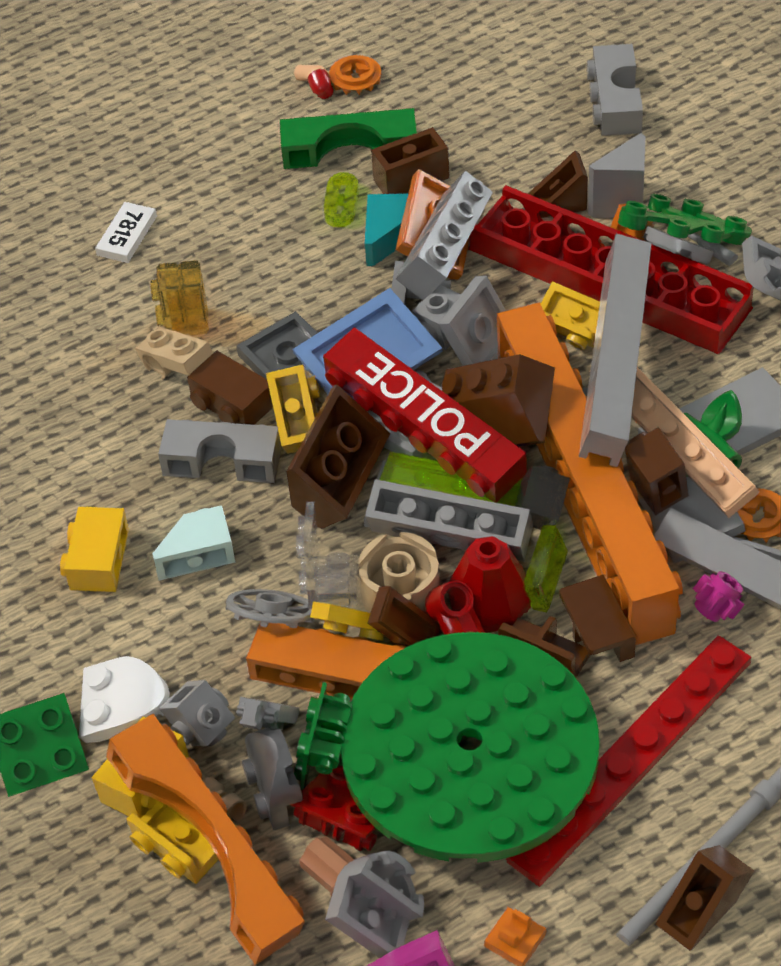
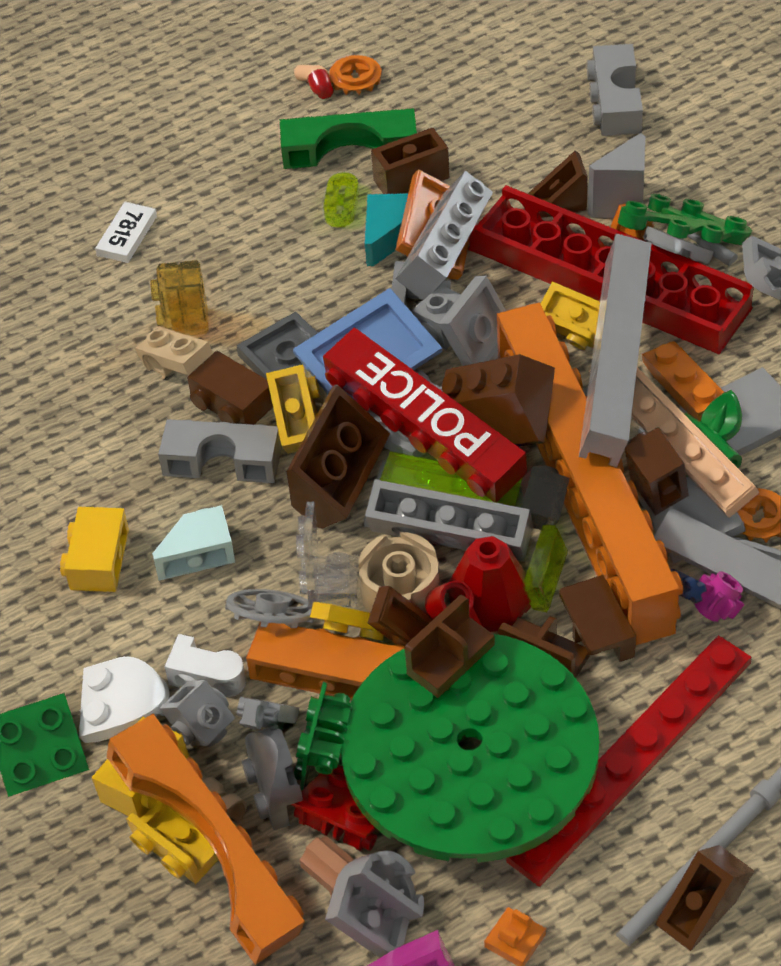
none -> white leg [165,634,246,697]
none -> reddish brown panel [405,594,495,698]
none -> orange plate [642,341,724,421]
none -> dark blue axle [670,569,707,603]

